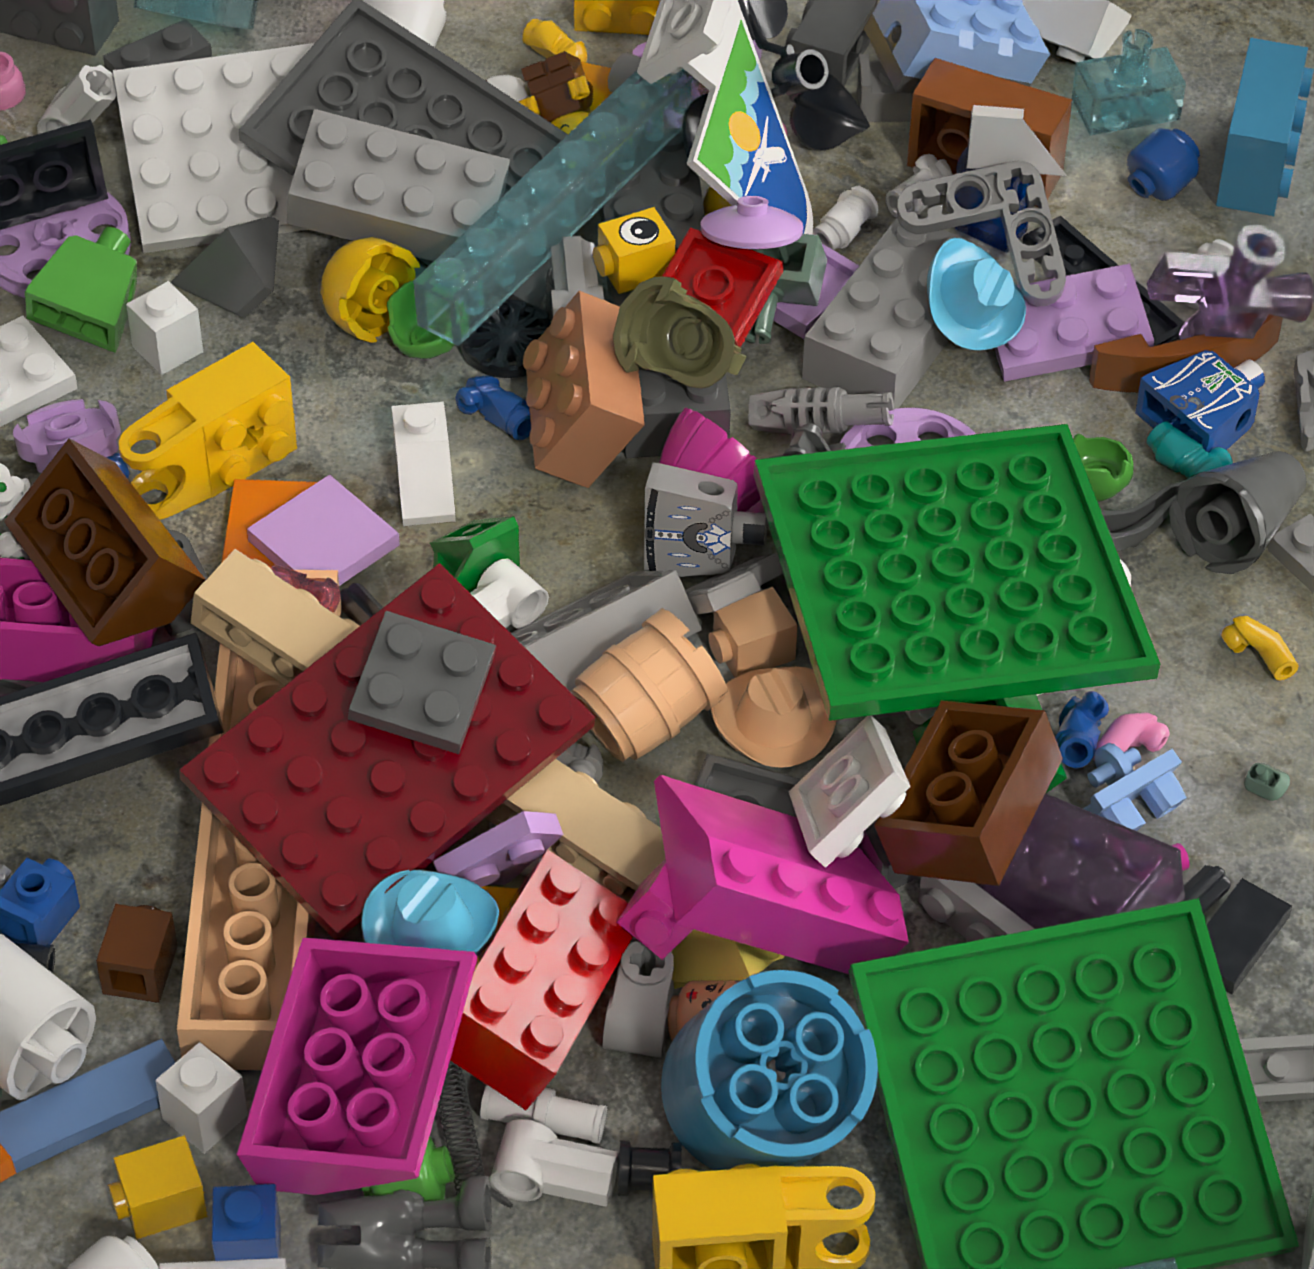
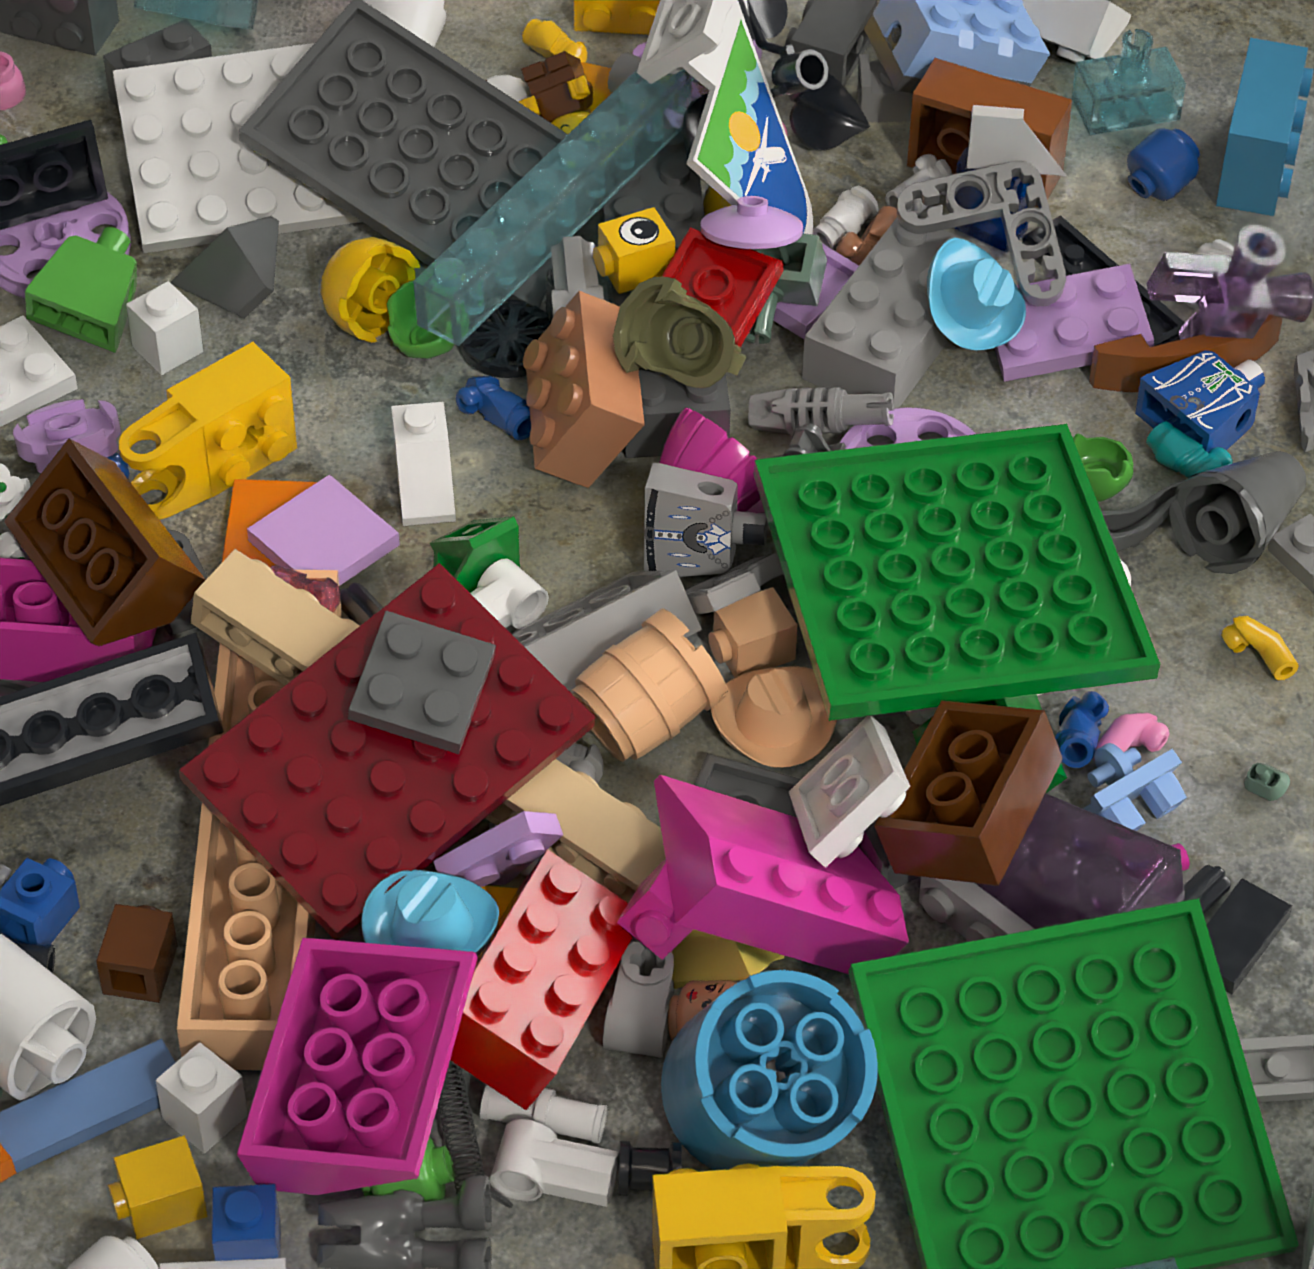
white piece [37,65,117,134] -> none
light grey brick [287,109,510,274] -> none
none -> nougat arm [836,206,897,266]

